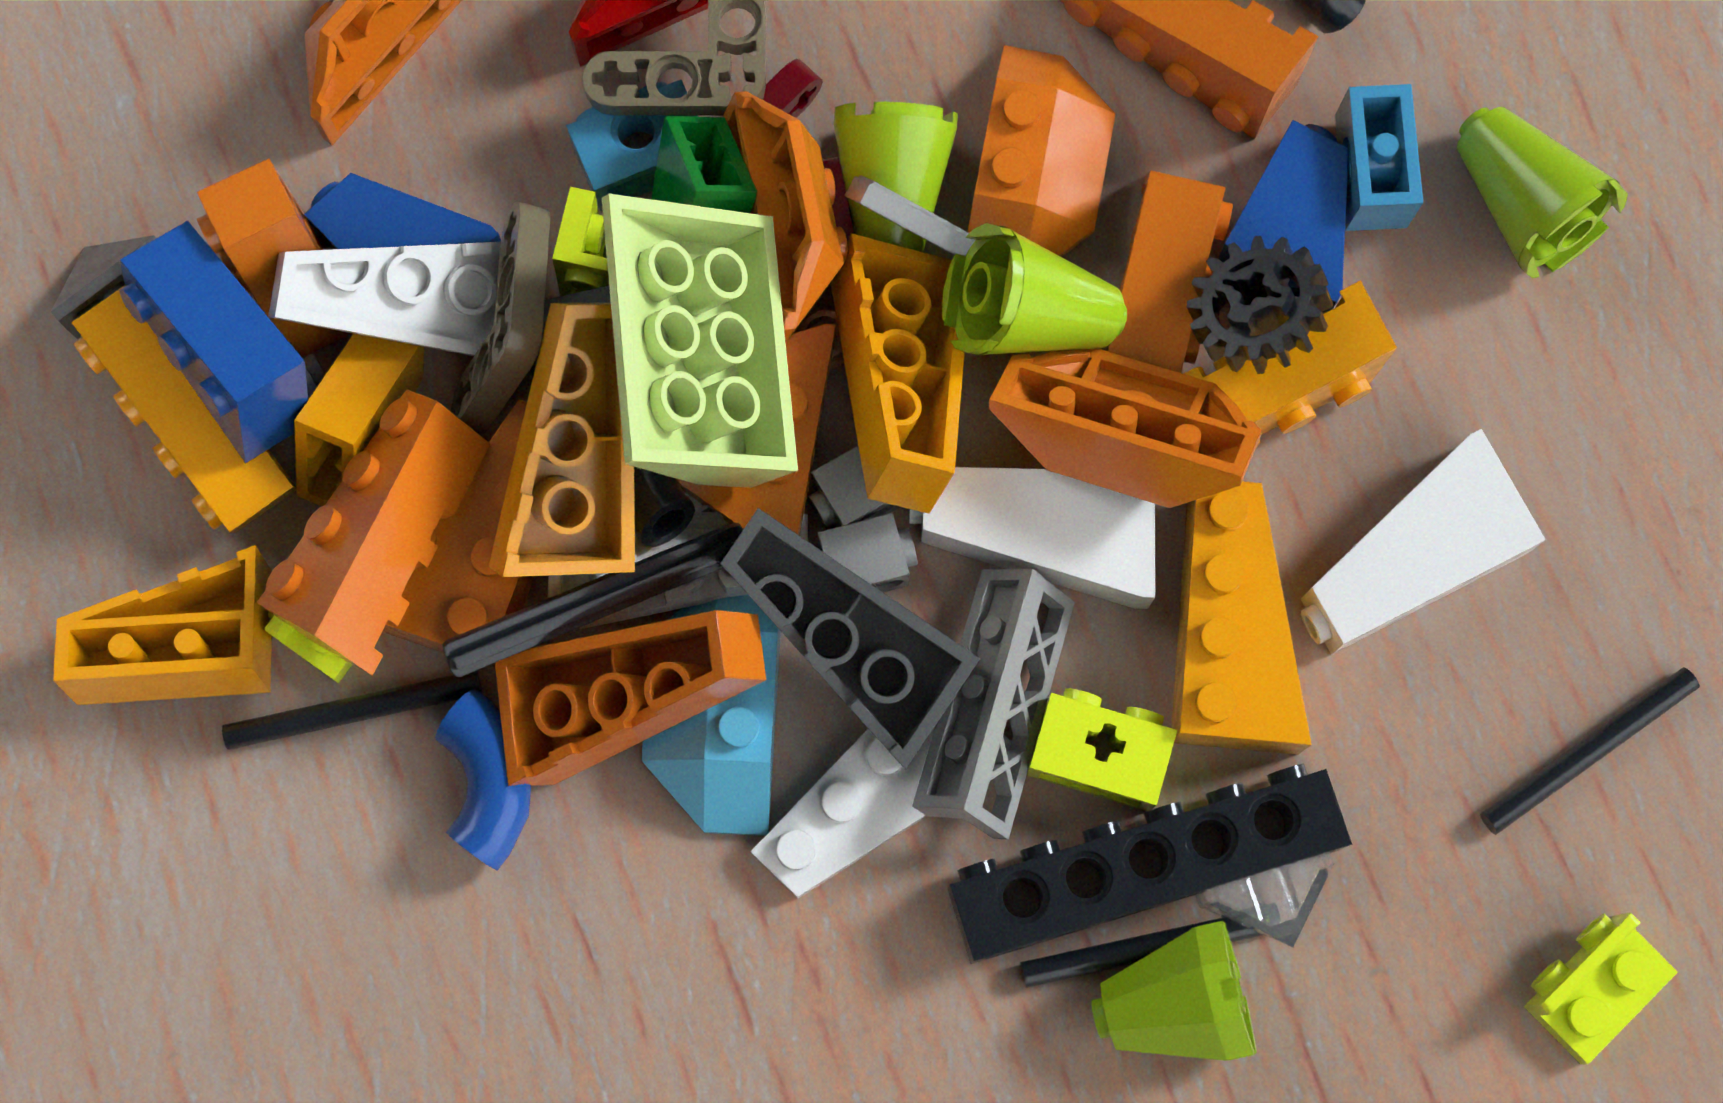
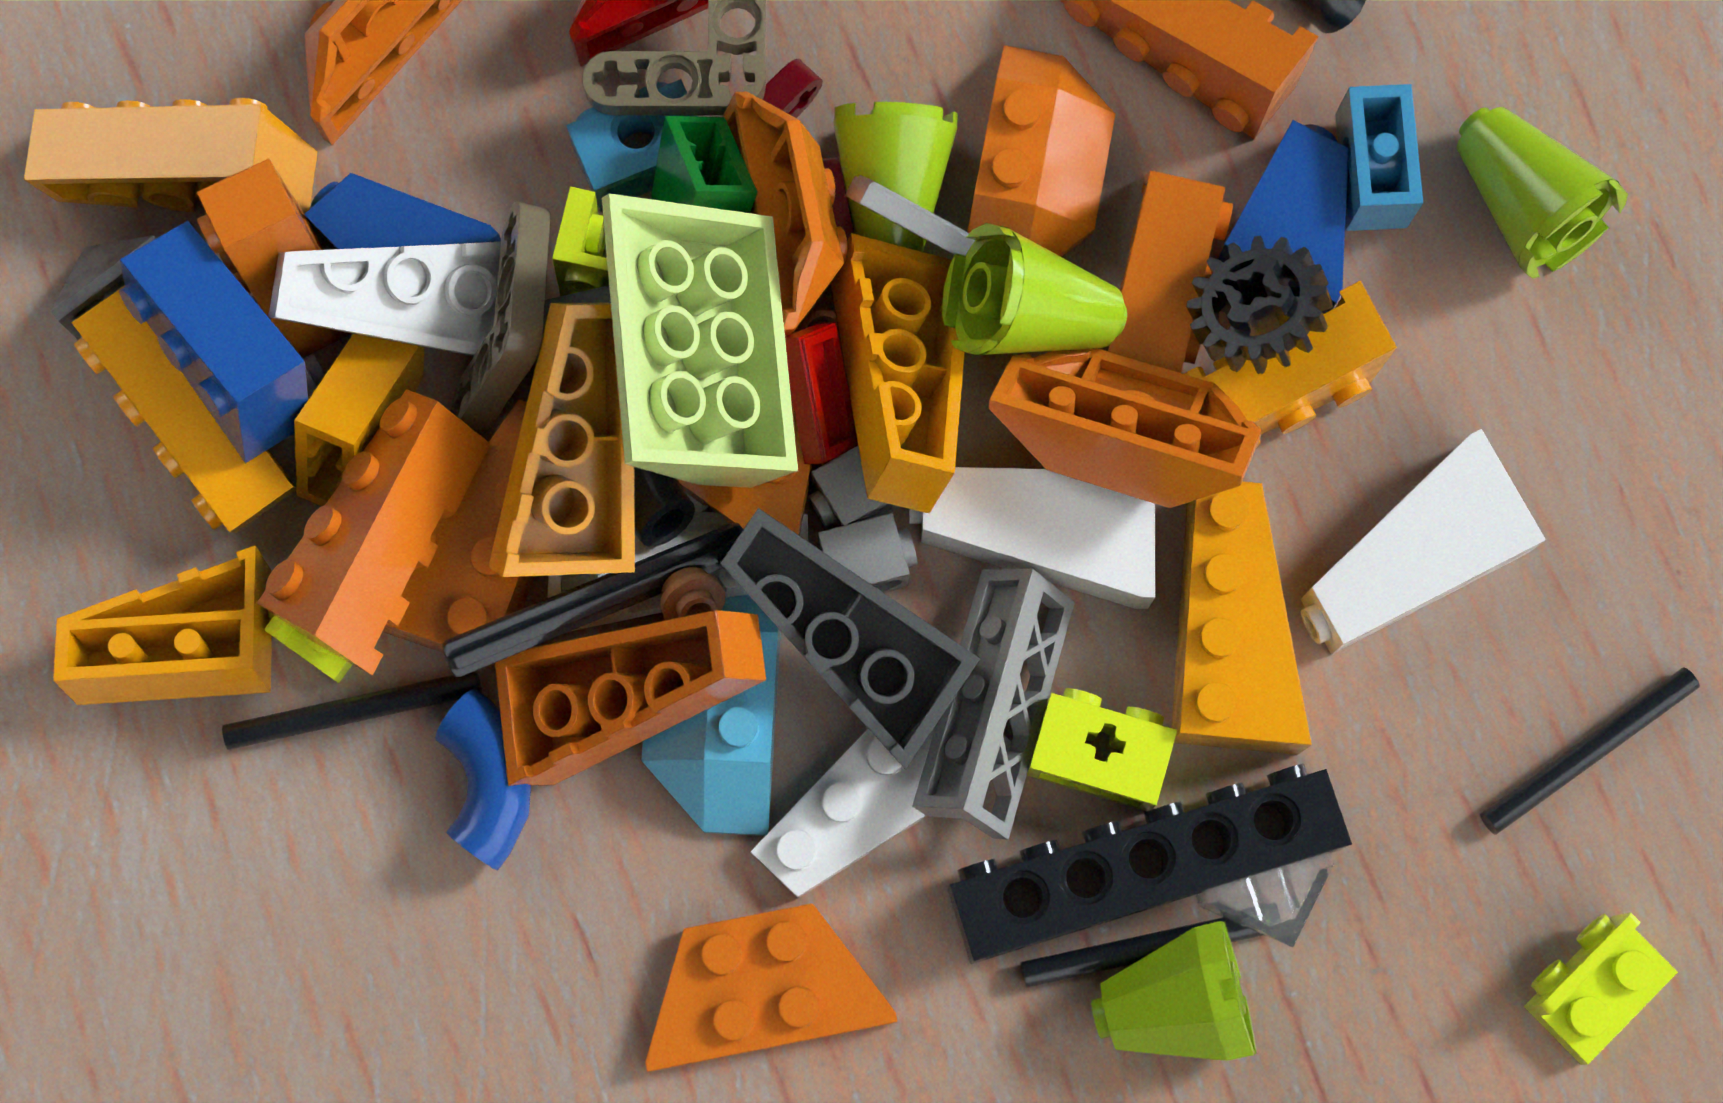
none -> light orange wedge [24,98,318,214]
none -> orange wing [645,903,898,1072]
none -> nougat plate [660,567,726,620]
none -> red tile [785,322,858,464]

